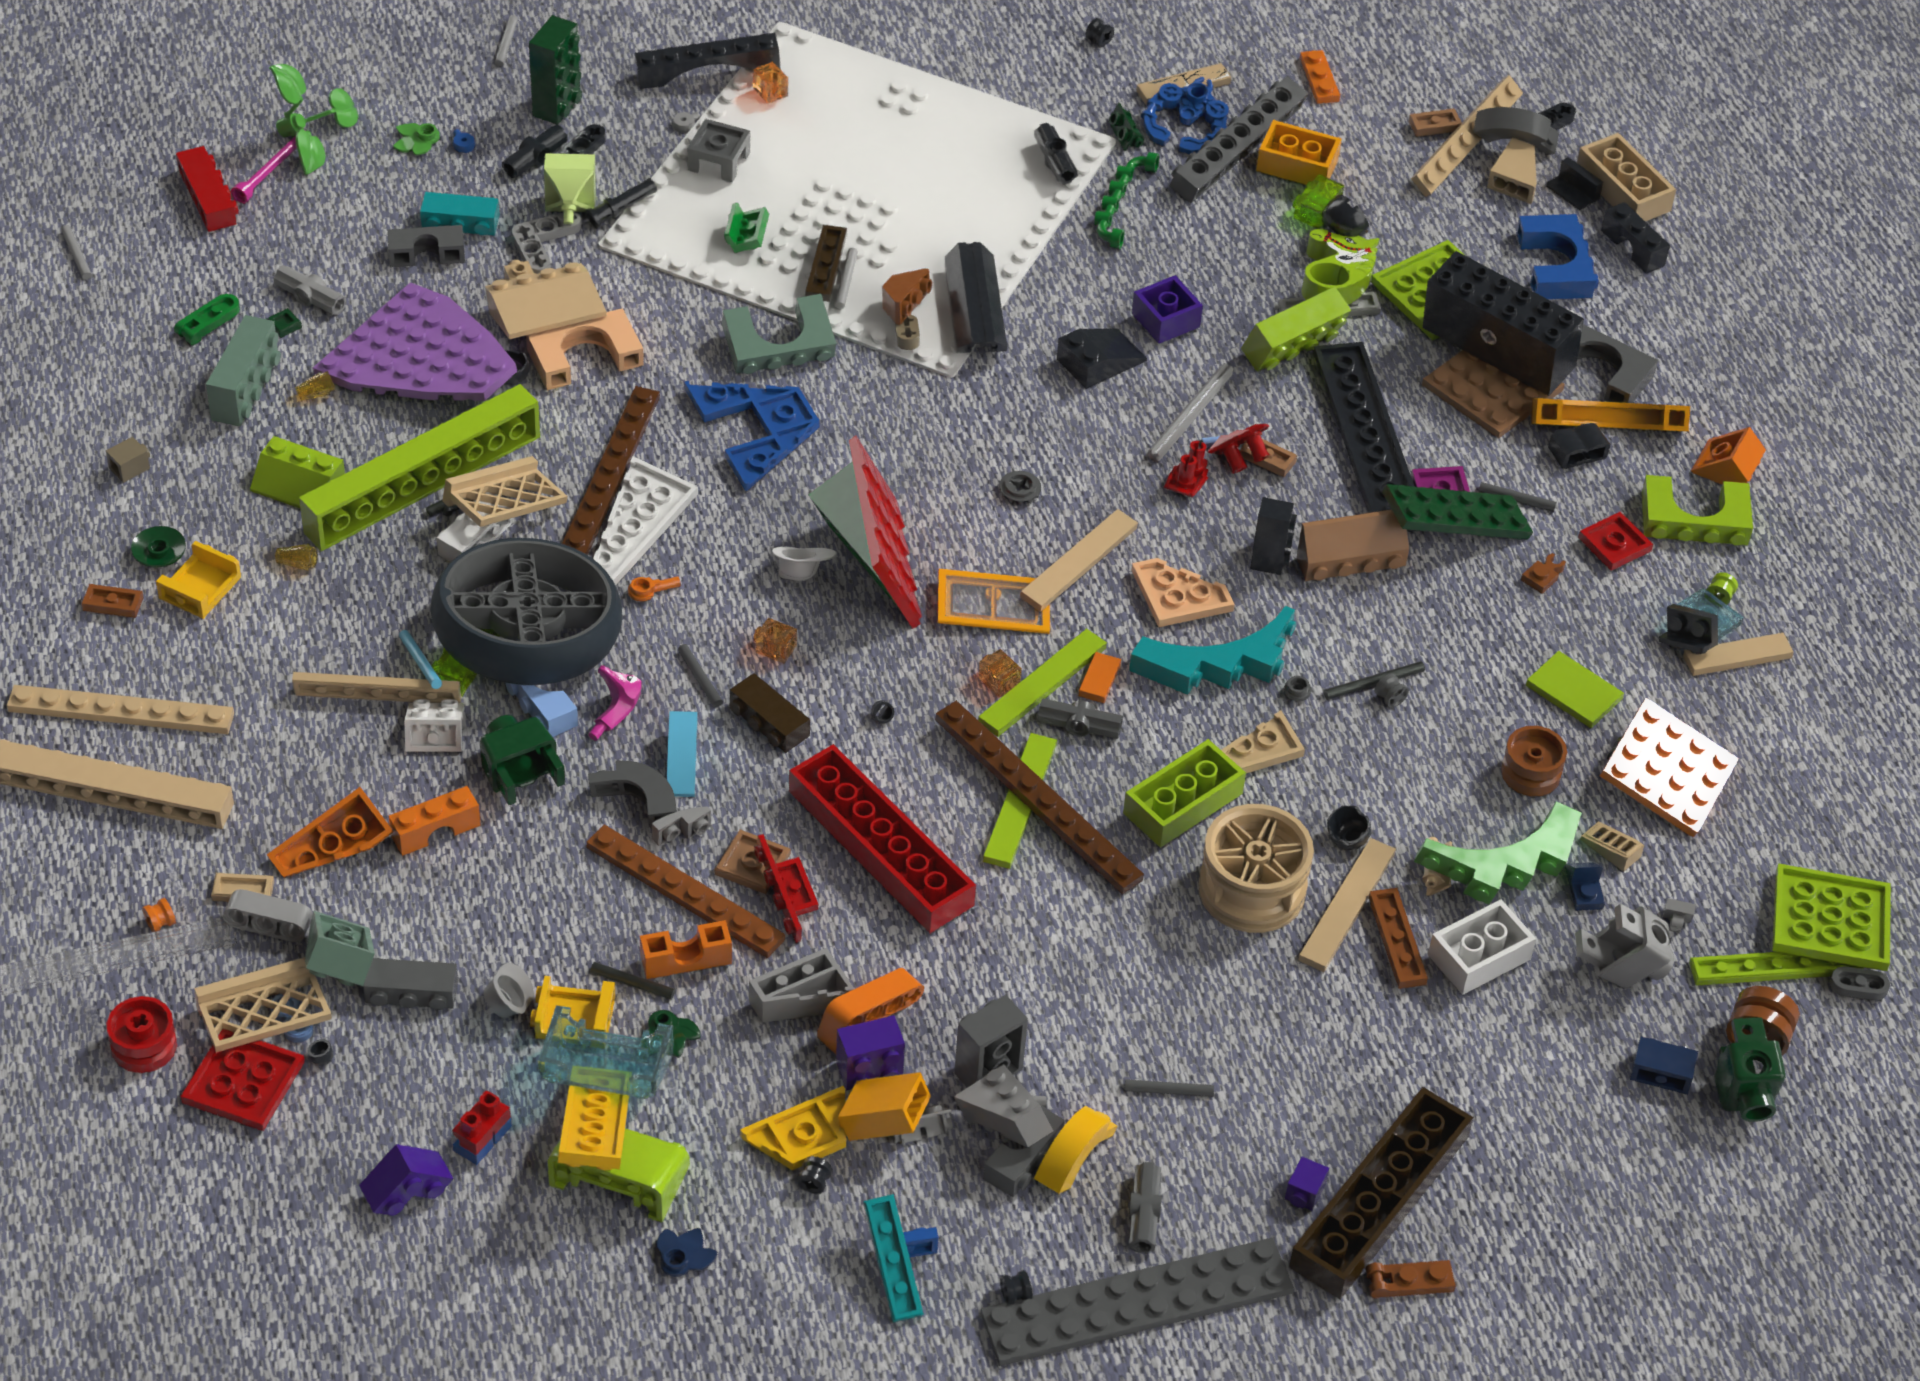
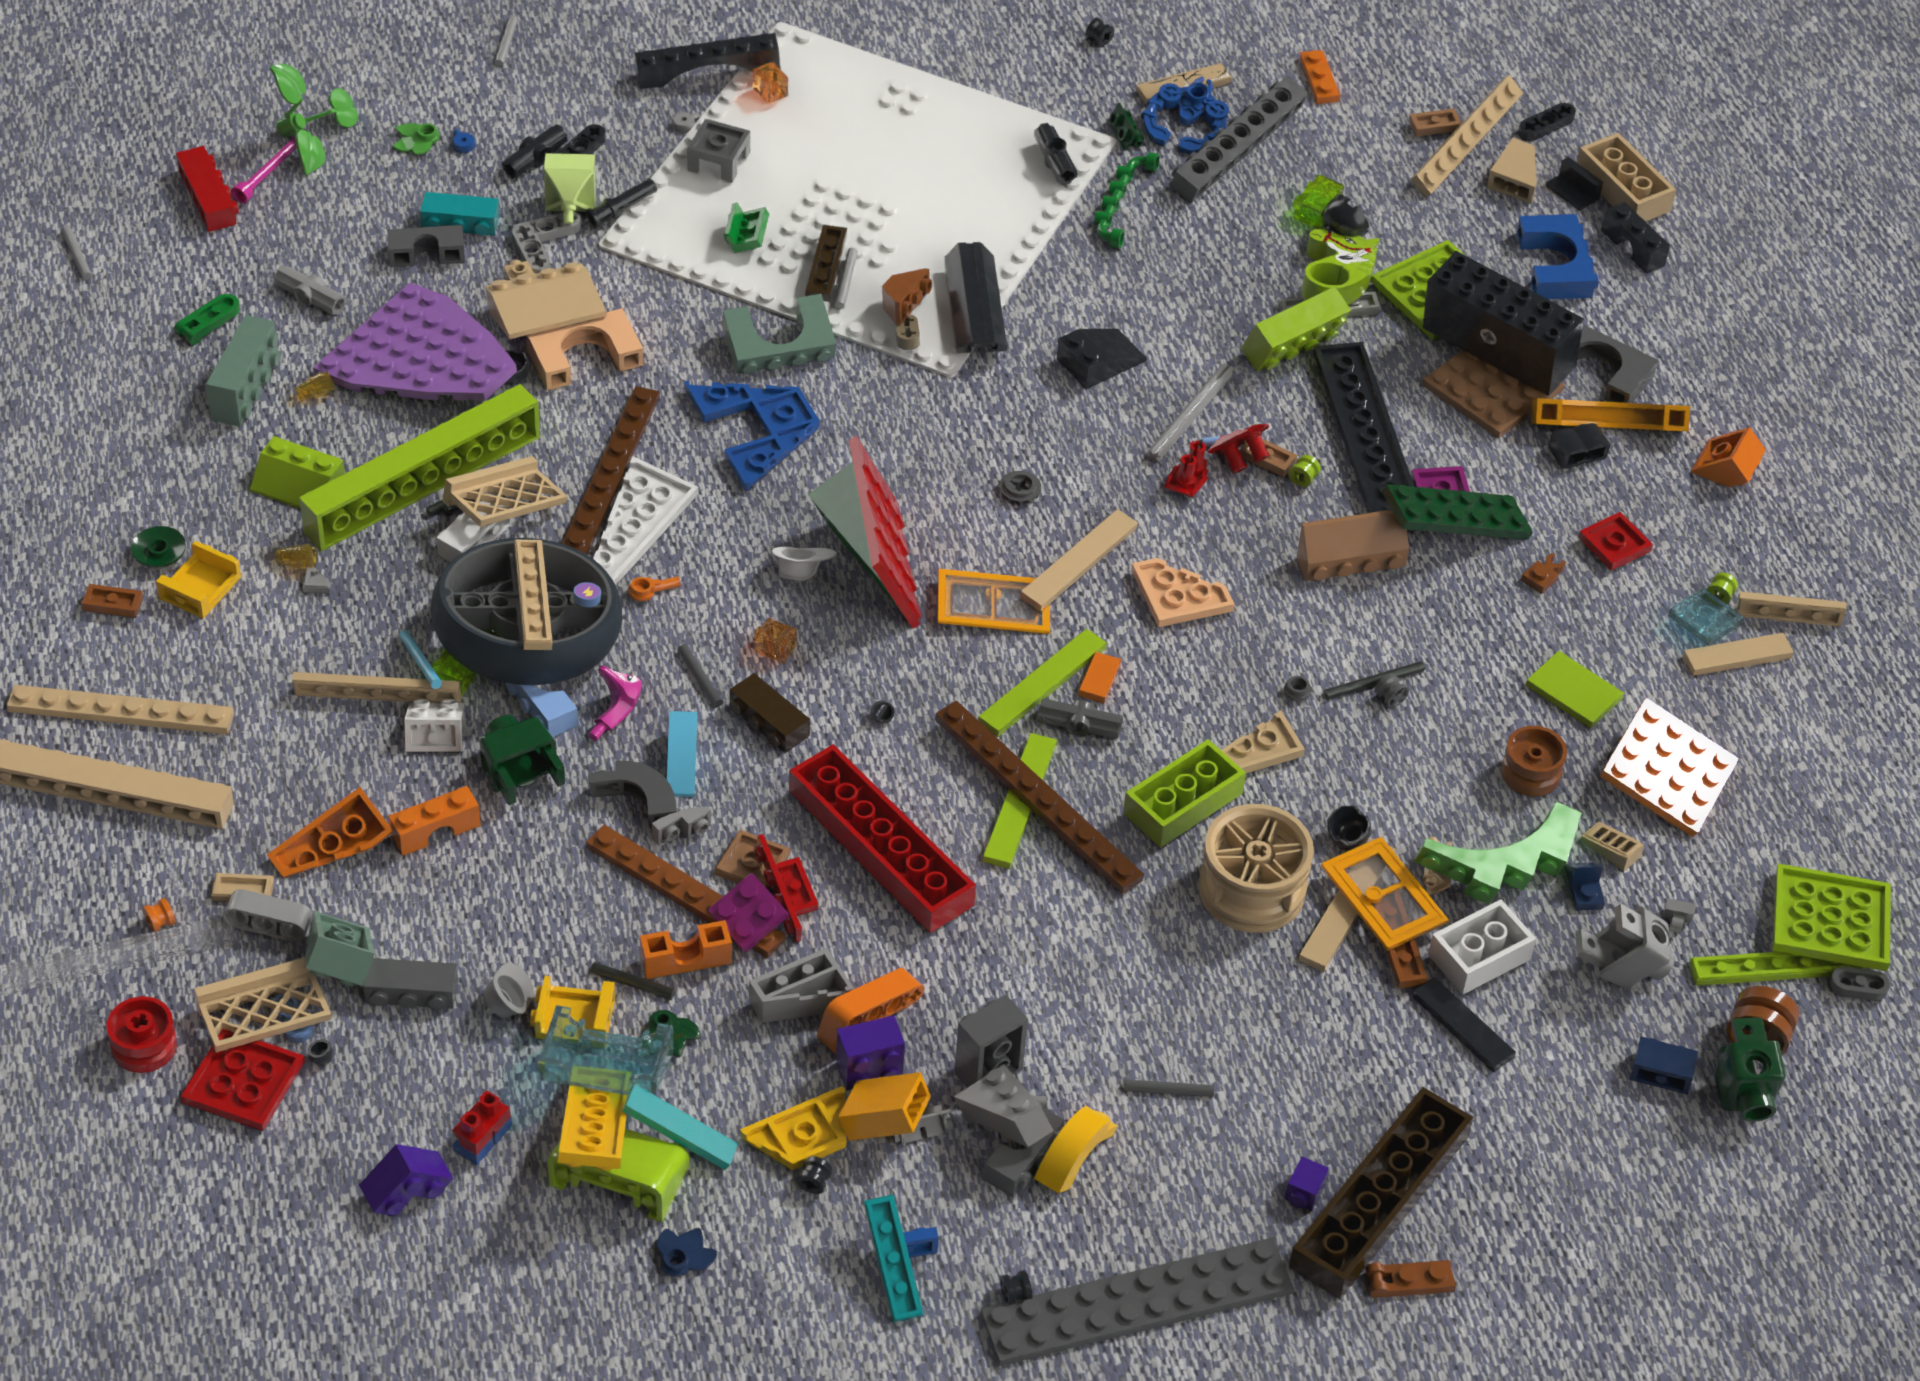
dark tan brick [106,436,150,483] -> none
dark green tile [266,308,302,338] -> none
dark green brick [529,15,582,124] -> none
clear orange brick [978,649,1022,698] -> none
dark grey piece [1128,1162,1162,1254] -> none
teal arch [1129,606,1297,695] -> none
dark purple brick [1131,275,1203,344] -> none
black wedge [1250,497,1297,575] -> none
light orange brick [1256,120,1342,190] -> none
dark grey arch [1473,107,1559,155] -> none
dark grey bar [1478,482,1557,512] -> none
lime arch [1641,475,1753,545] -> none
black bracket [1659,604,1718,654] -> none
none -> light grey tile [303,567,331,594]
none -> tan tile [514,540,552,650]
none -> tile [573,582,601,607]
none -> teal tile [622,1084,738,1170]
none -> magenta plate [708,872,790,953]
none -> lime wheel [1288,455,1321,488]
none -> light orange door [1321,837,1449,951]
none -> black tile [1413,977,1516,1072]
none -> tan tile [1735,591,1847,627]

